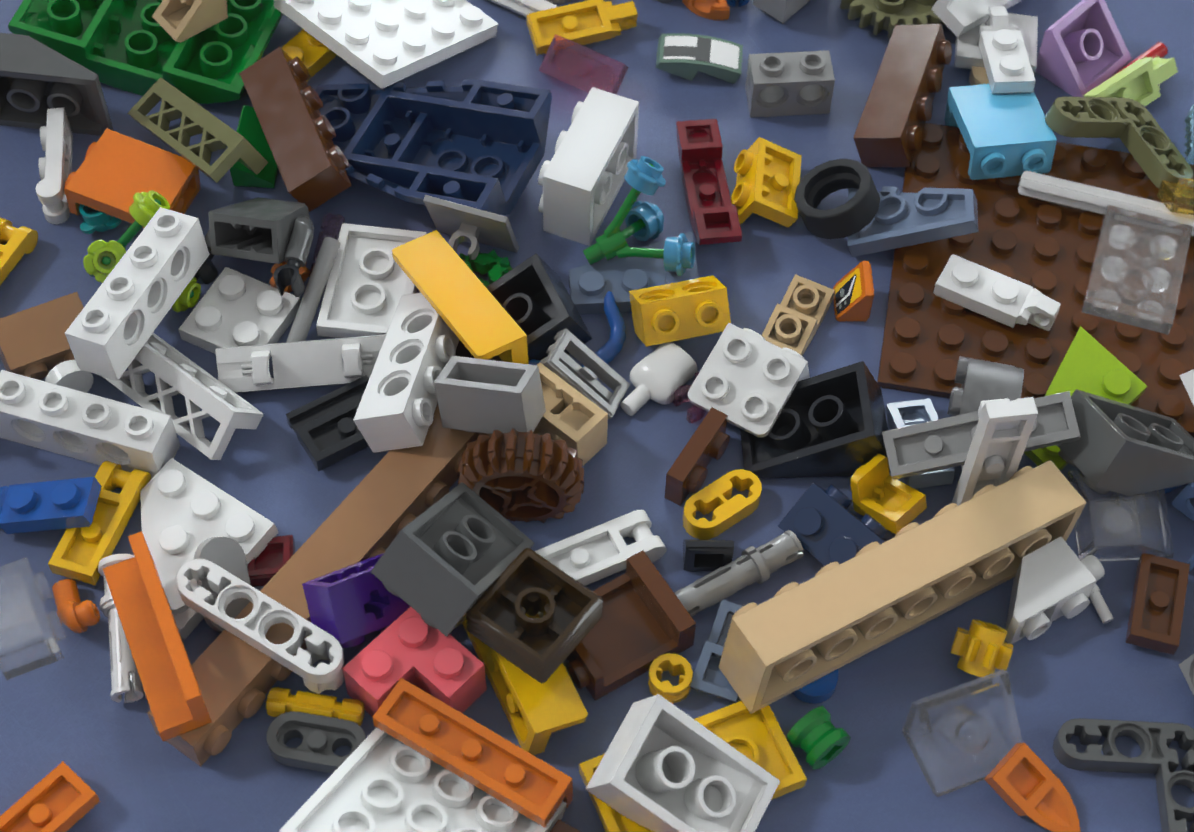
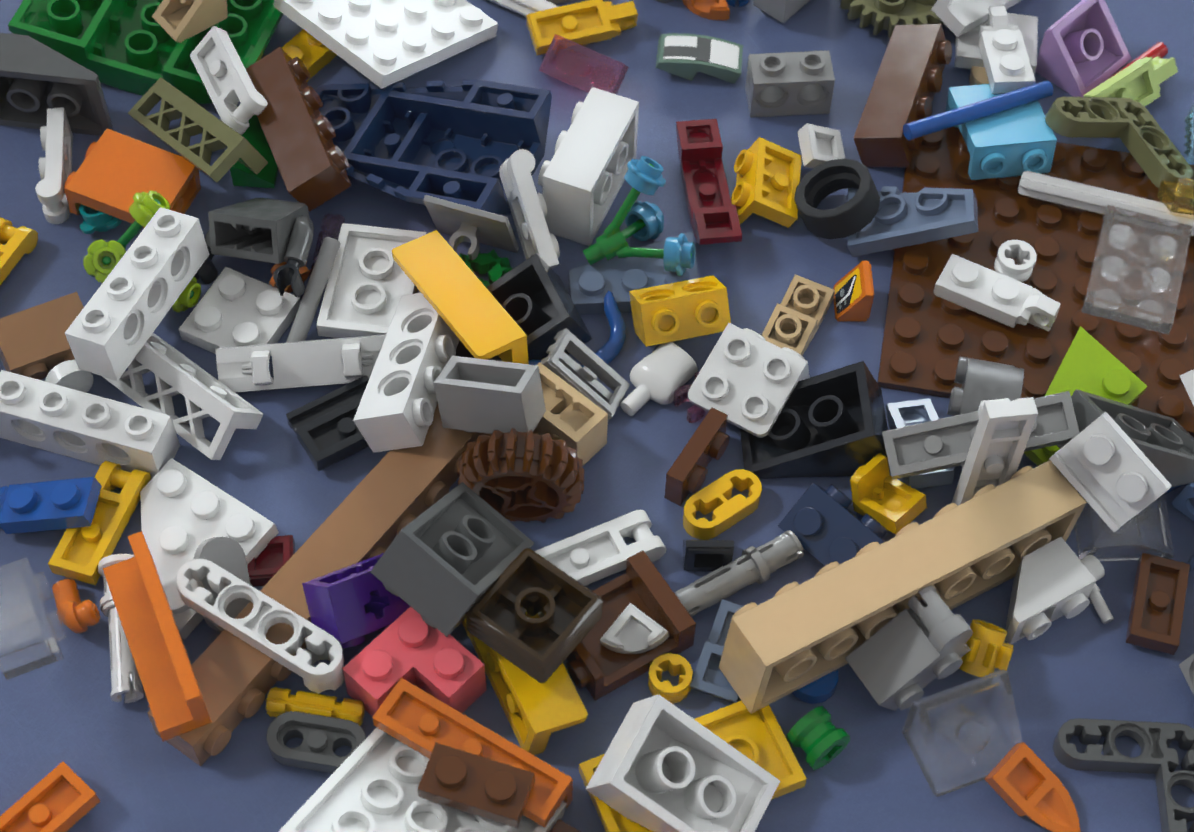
none -> white plate [190,26,268,135]
none -> reddish brown plate [417,743,535,828]
none -> white plate [499,149,560,269]
none -> white tile [600,603,669,654]
none -> white plate [797,123,845,169]
none -> light grey hinge [845,586,973,711]
none -> blue bar [903,80,1054,140]
none -> white bush [994,239,1037,282]
none -> white plate [1049,411,1172,532]

